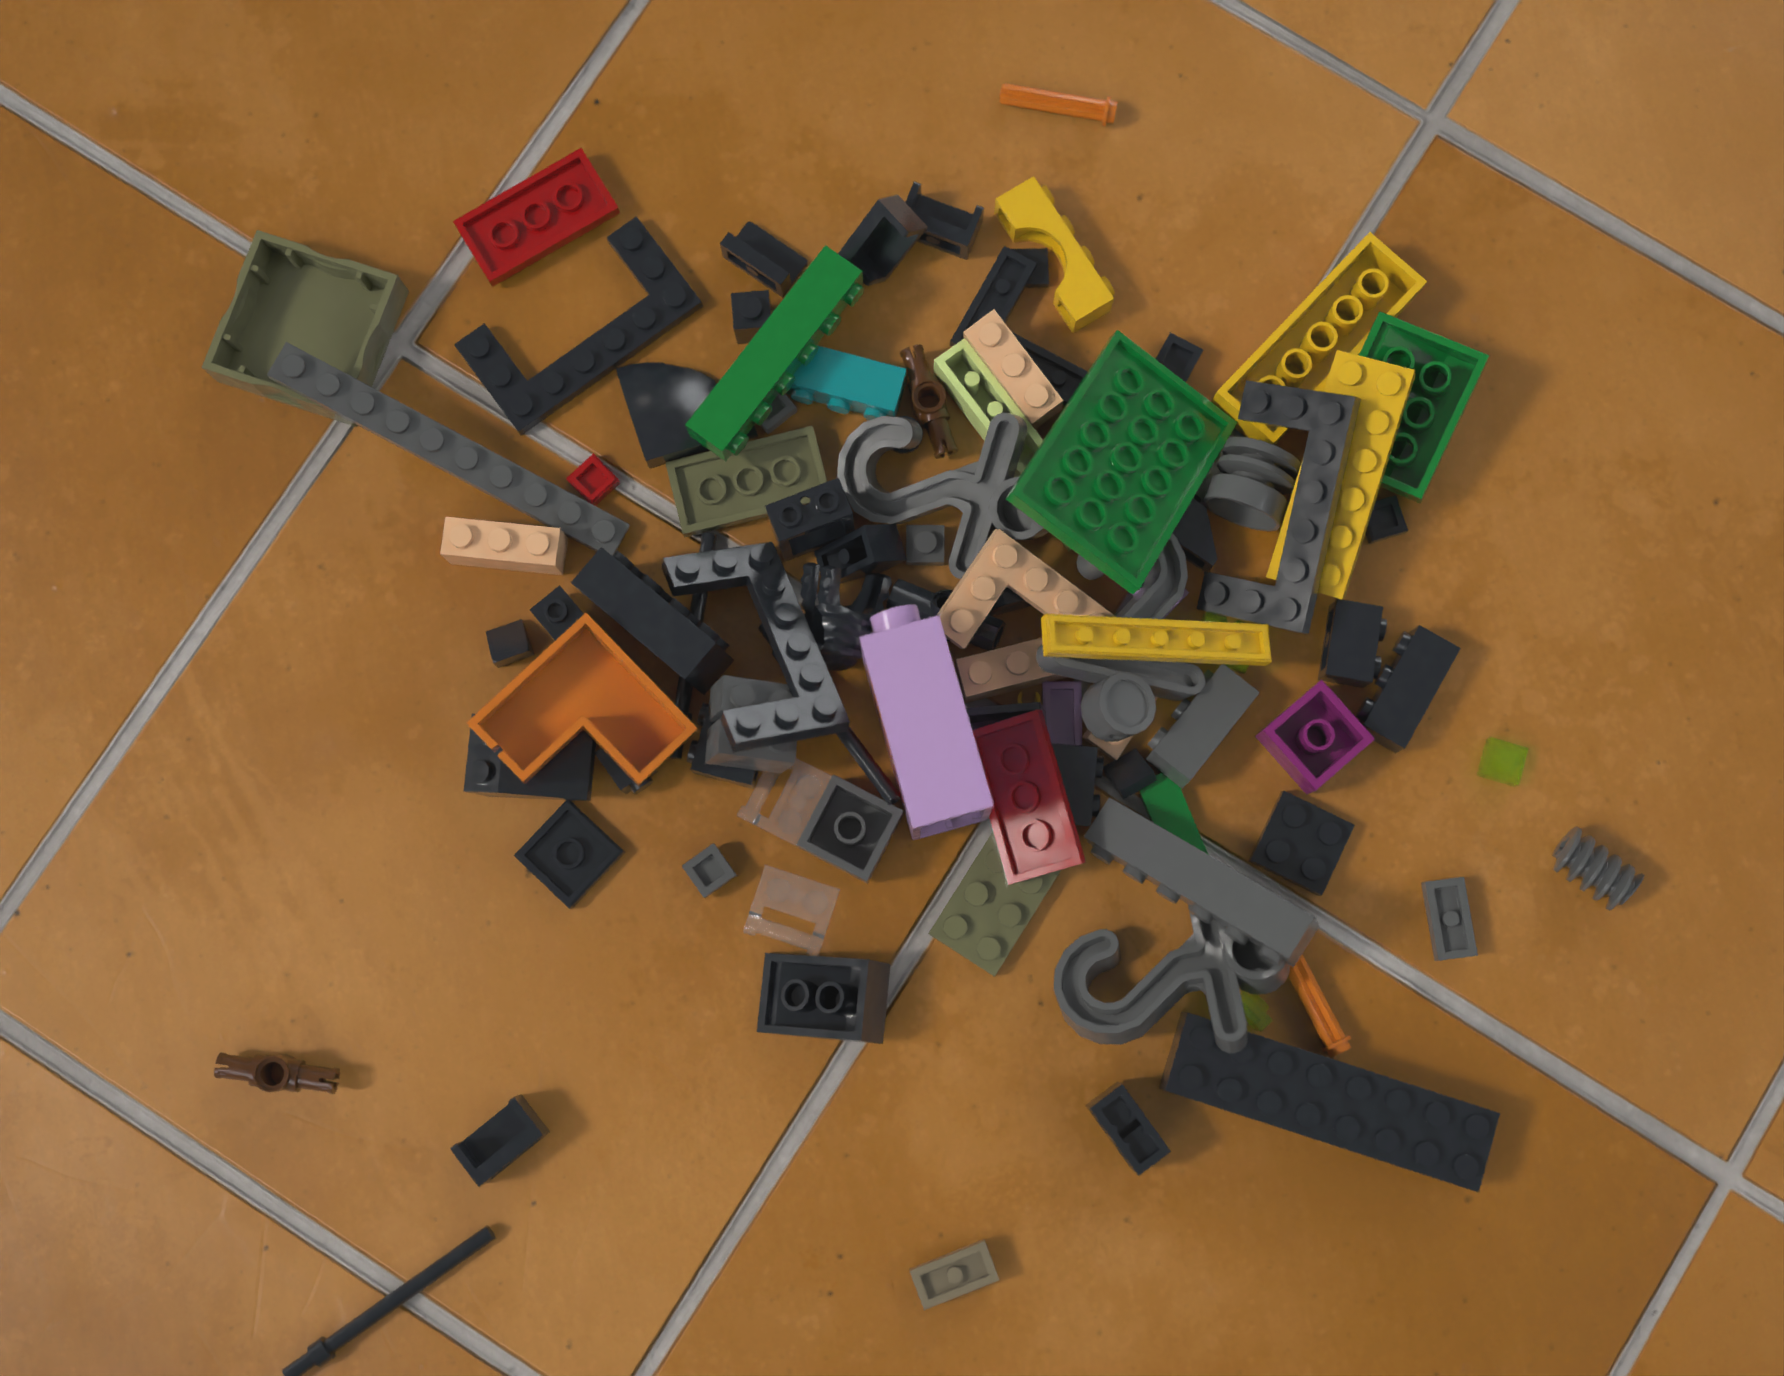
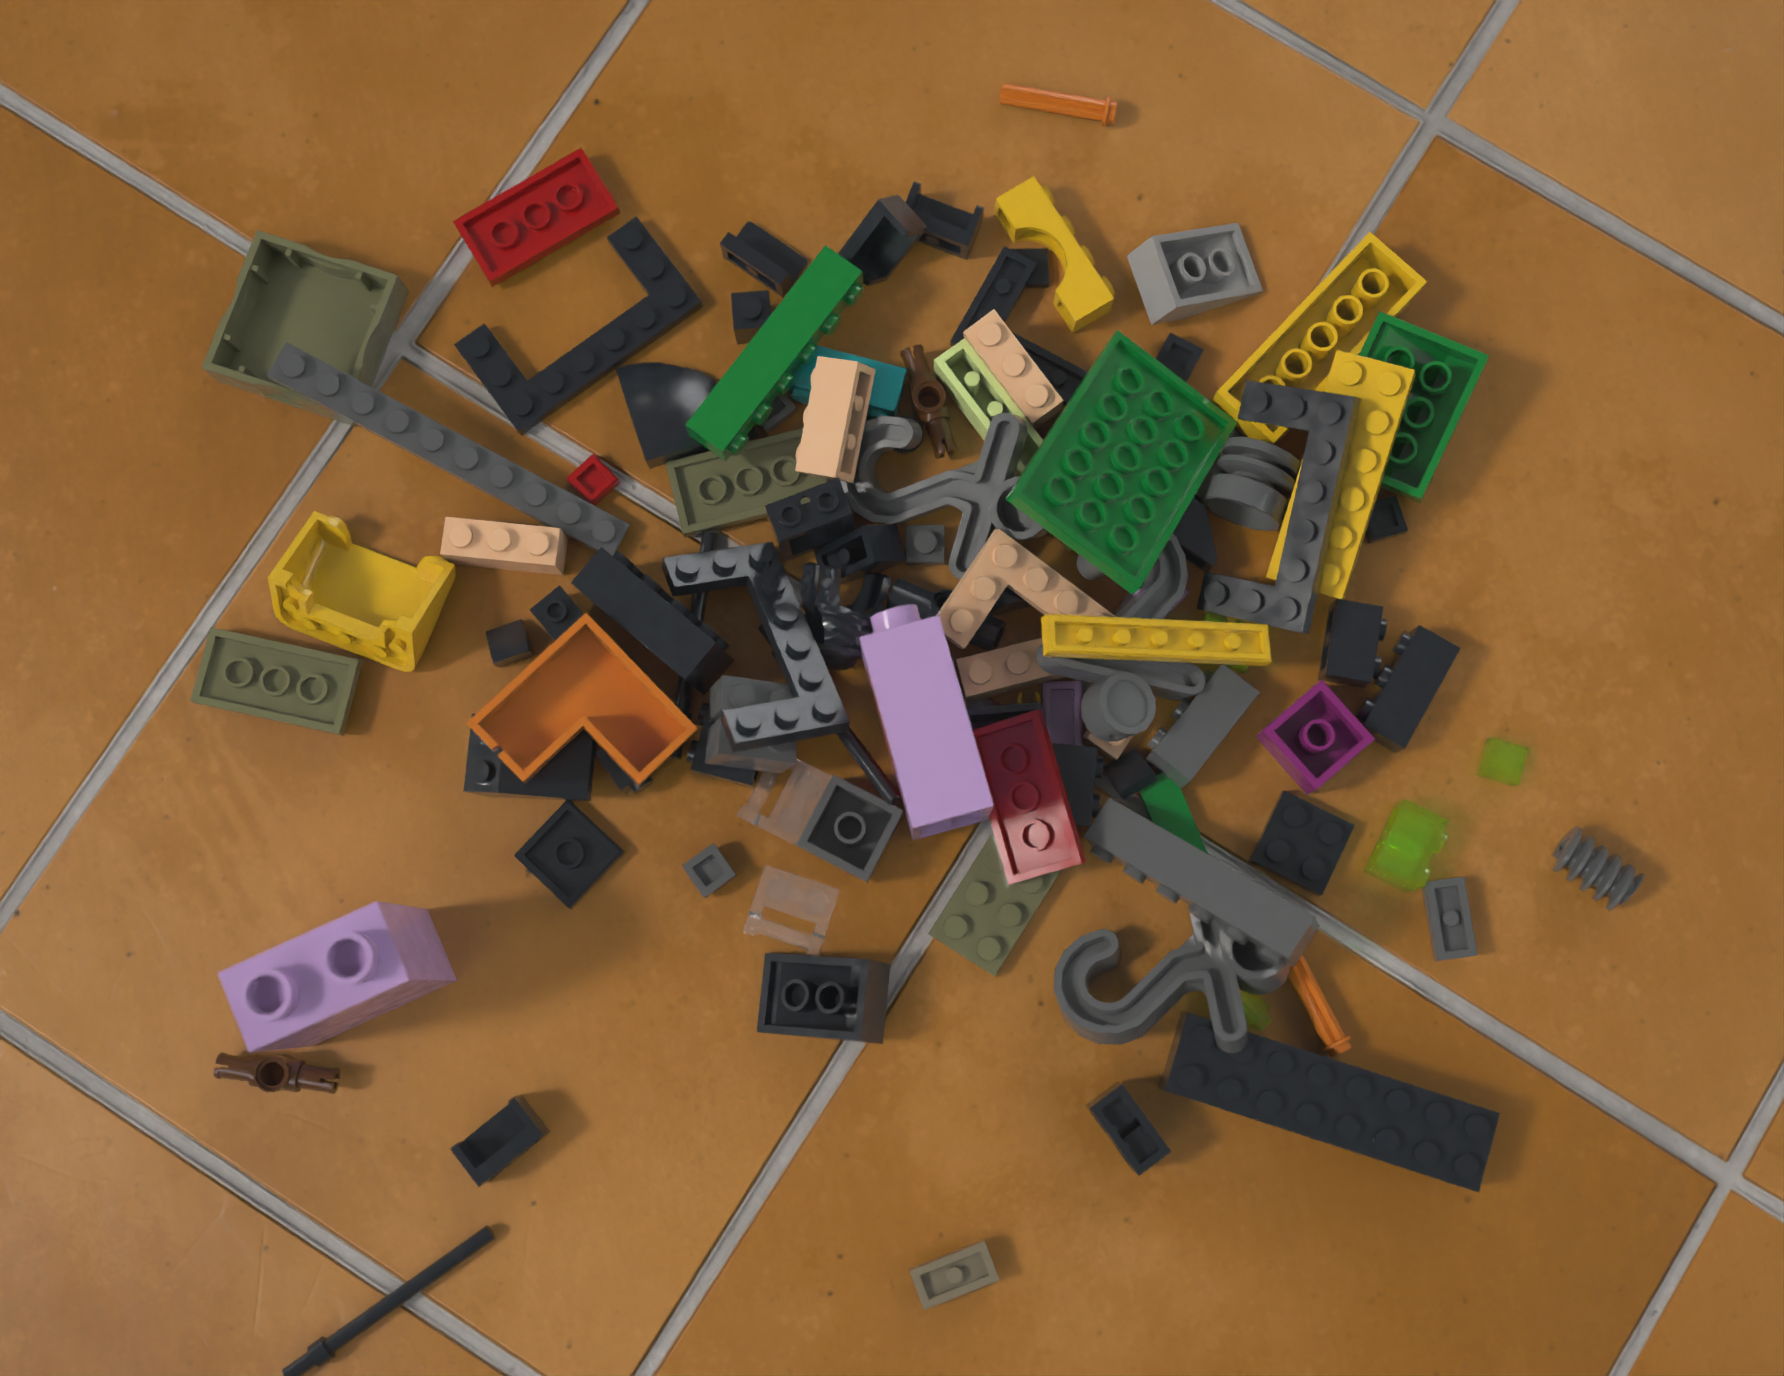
none -> olive plate [190,627,363,736]
none -> lavender brick [218,901,457,1053]
none -> yellow windscreen [268,511,456,672]
none -> light nougat brick [795,356,876,483]
none -> light grey slope [1127,223,1263,325]
none -> clear neon green brick [1363,799,1449,893]

